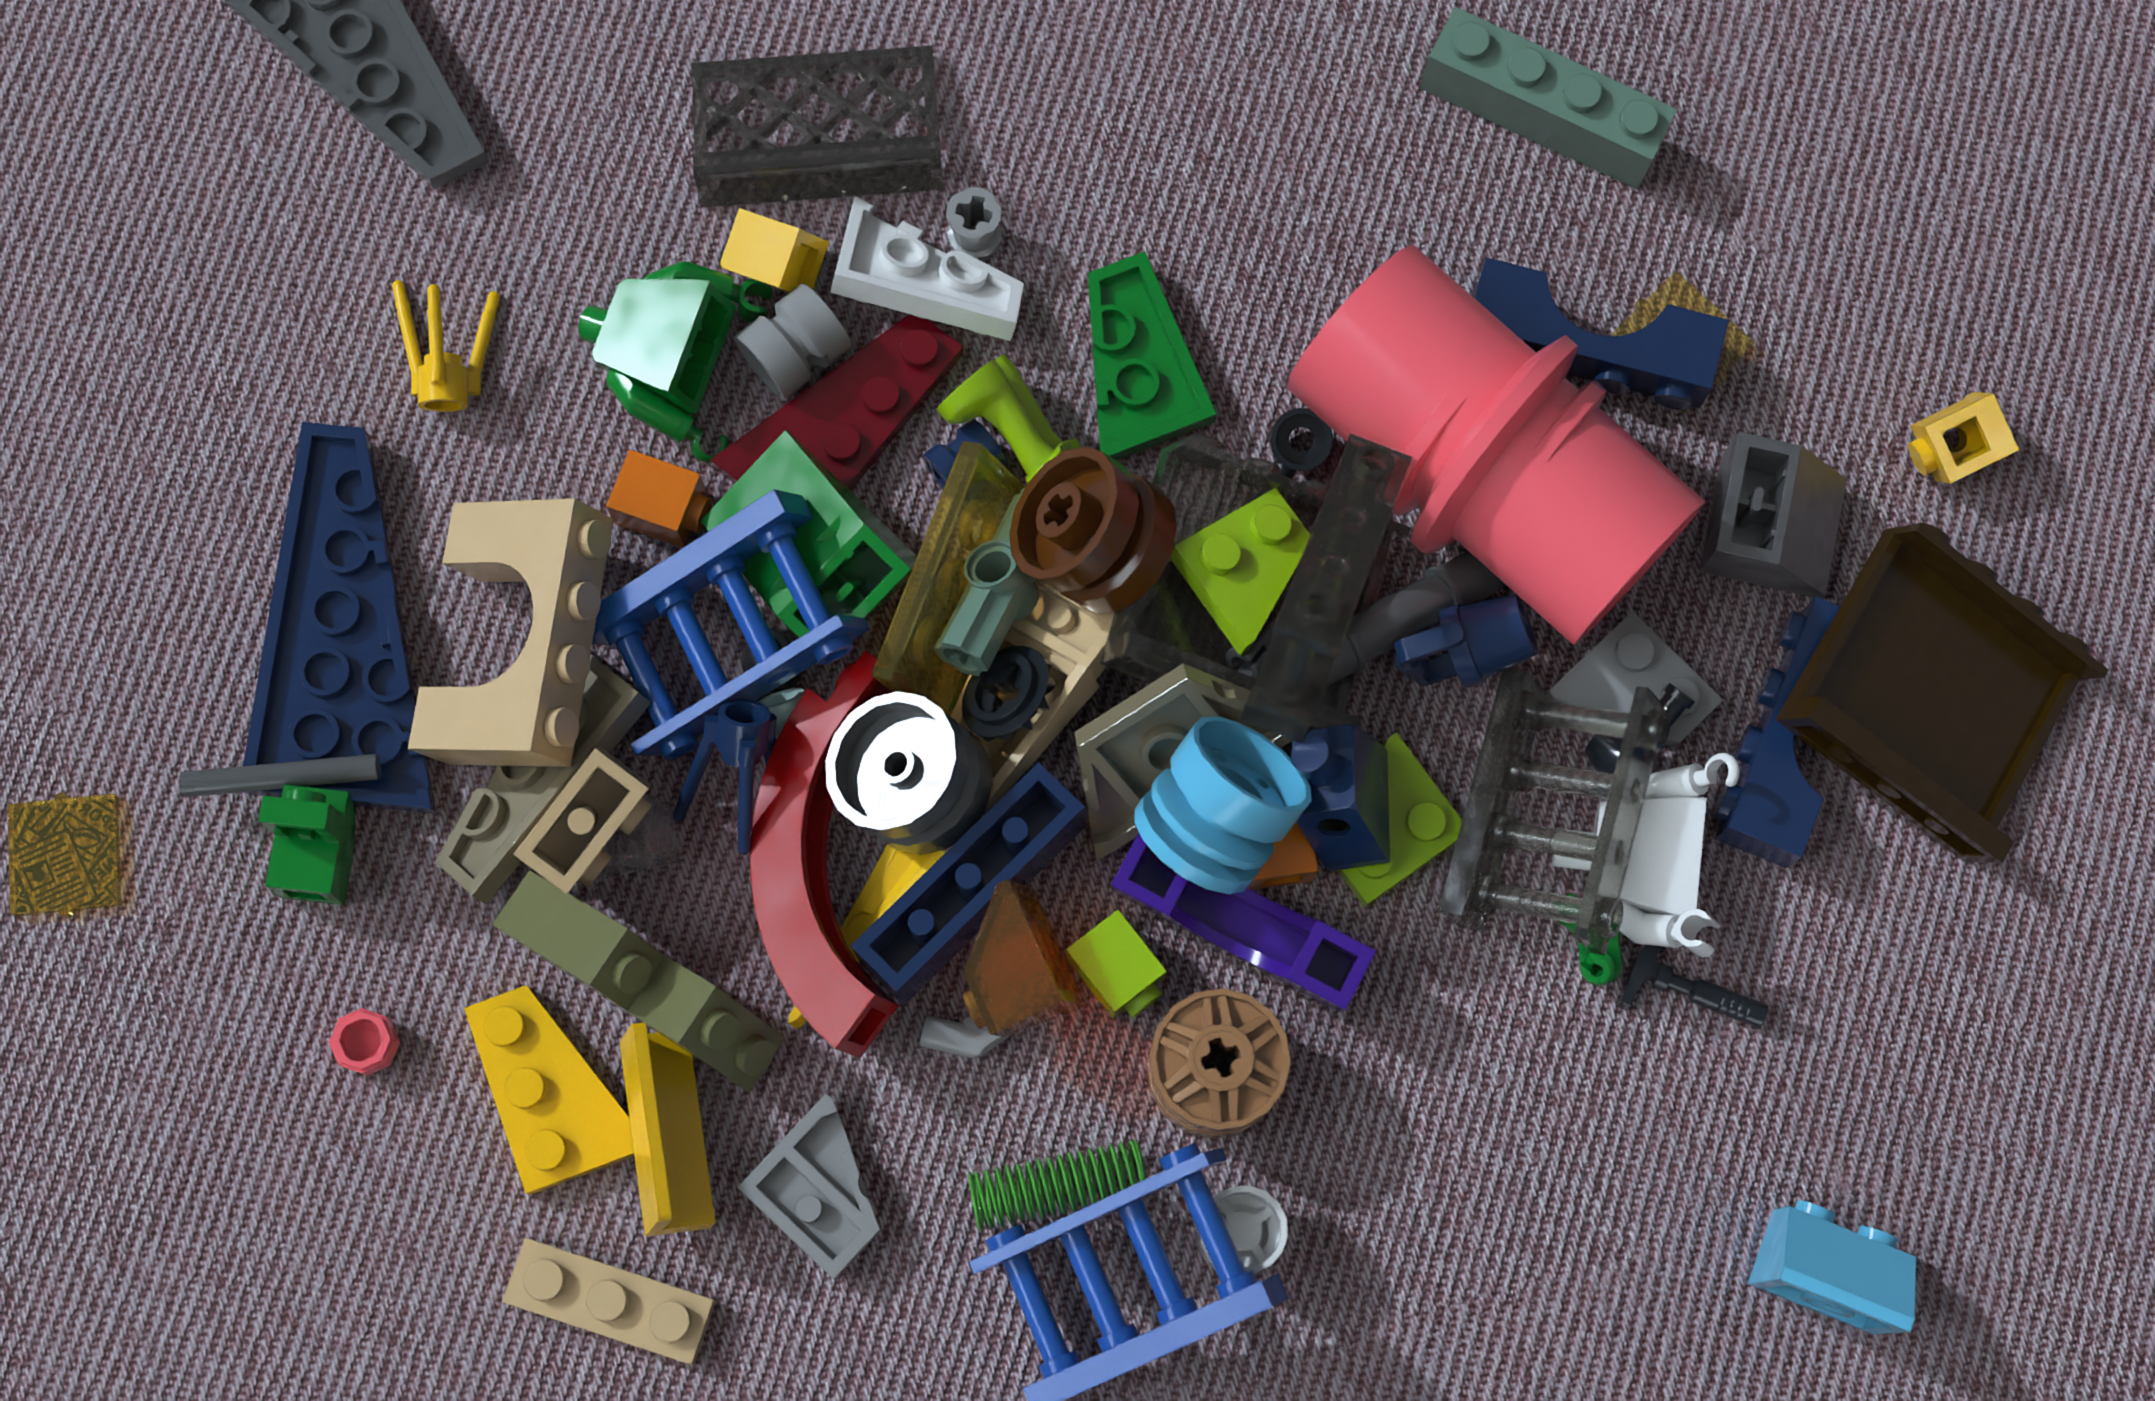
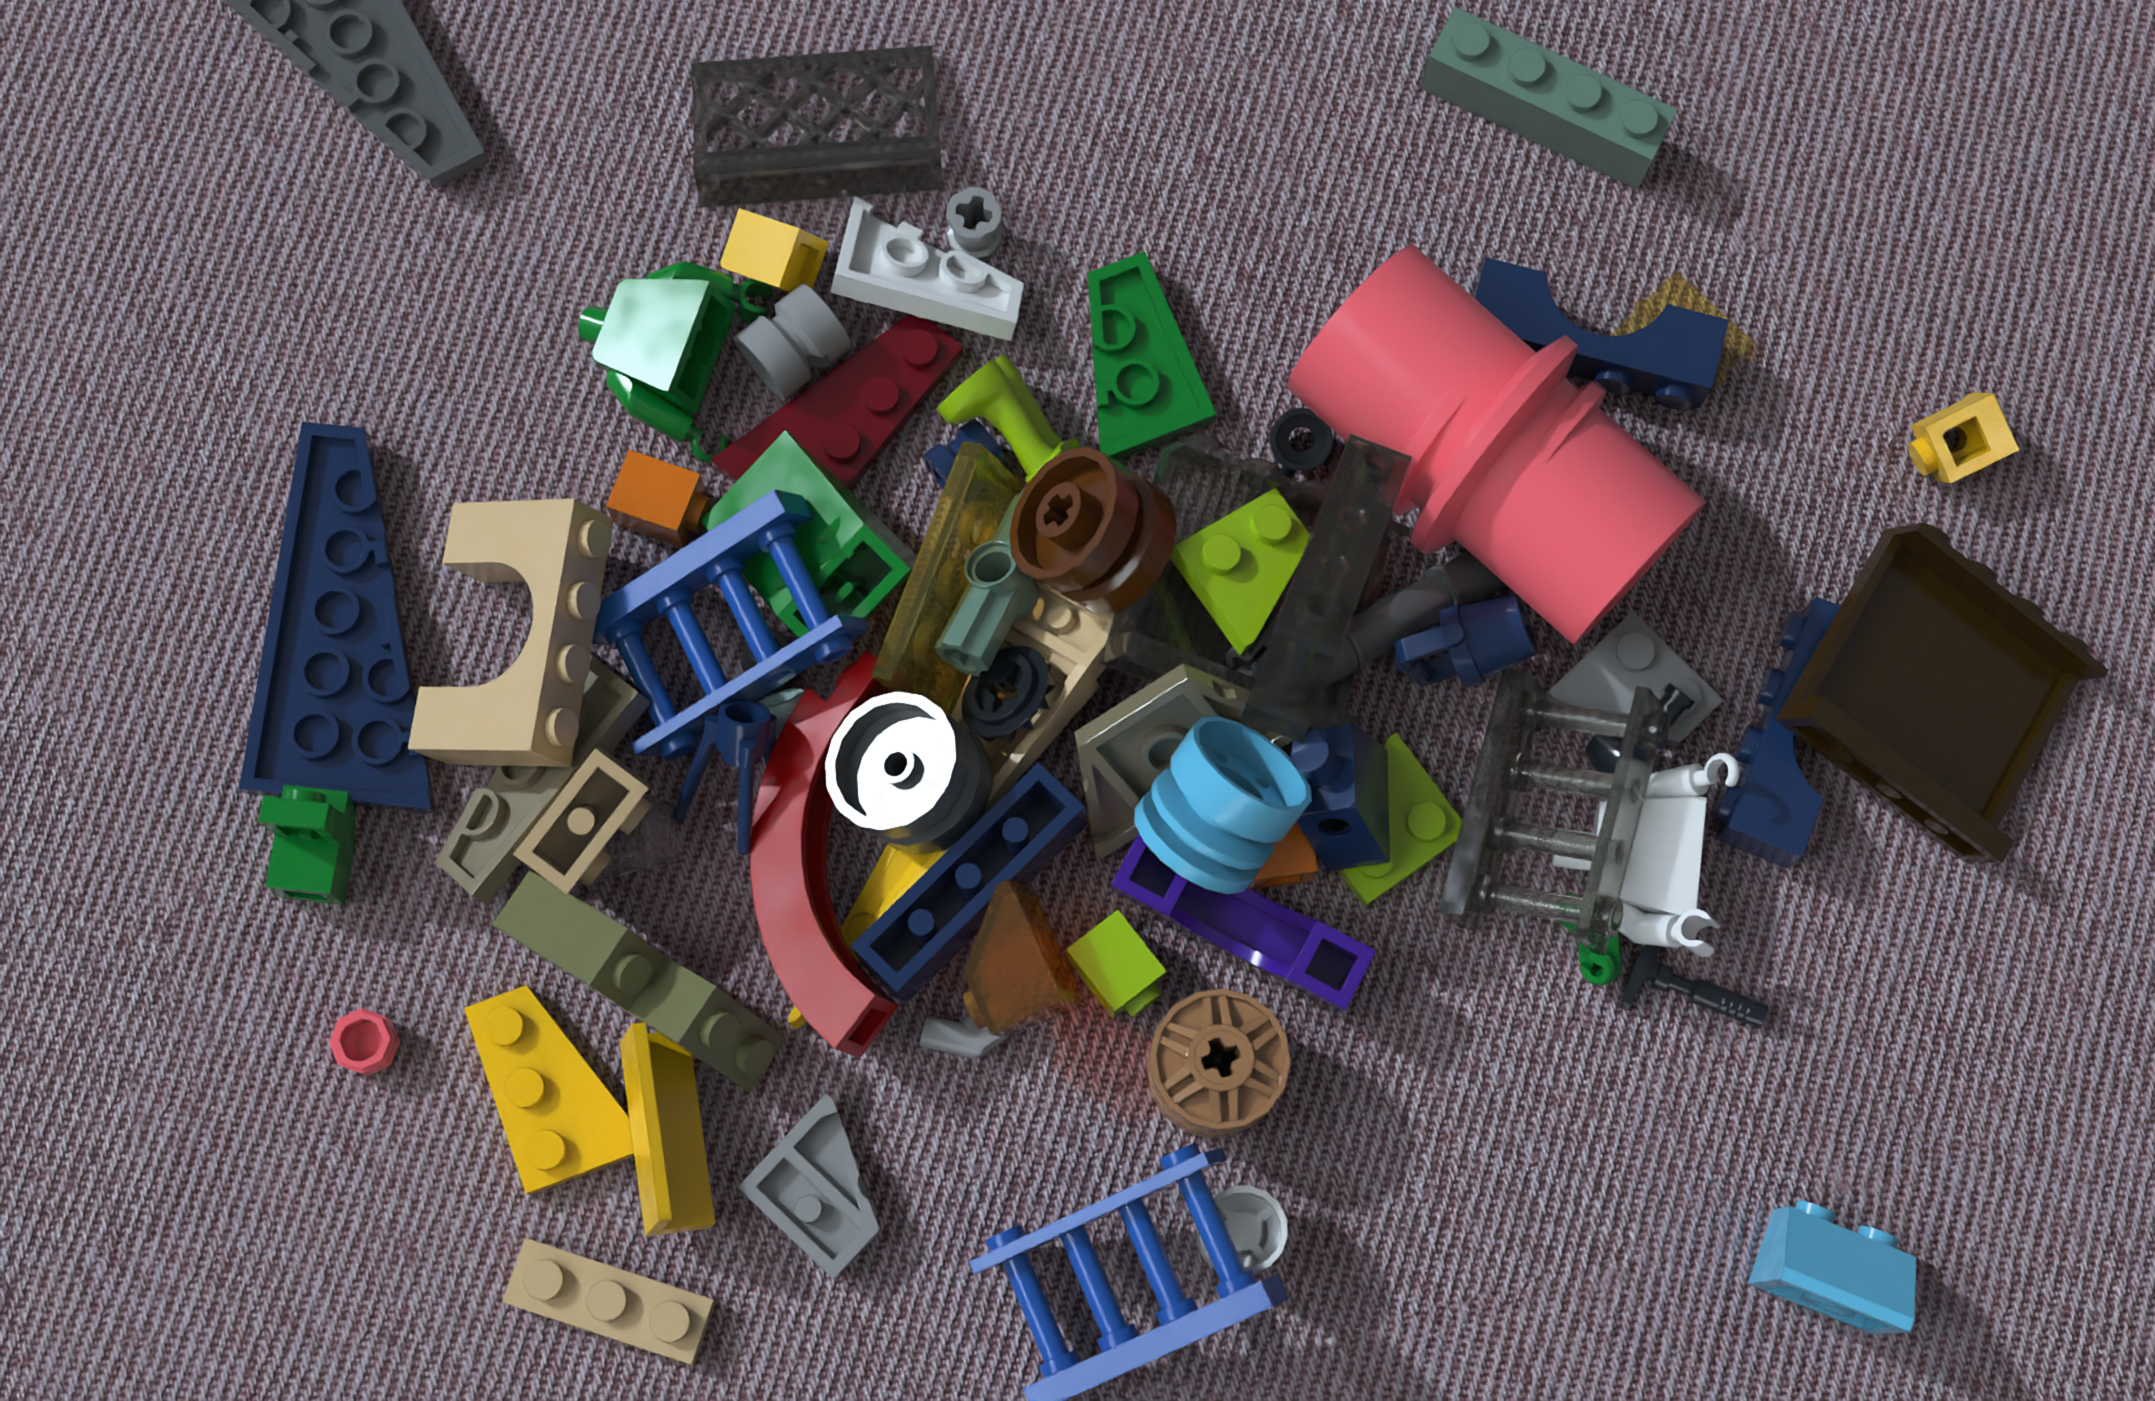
clear yellow piece [8,793,121,918] -> none
dark grey bar [179,754,381,798] -> none
yellow plant [392,280,500,412] -> none
bright green piece [968,1139,1148,1232] -> none
flat silver slope [1699,432,1847,599] -> none

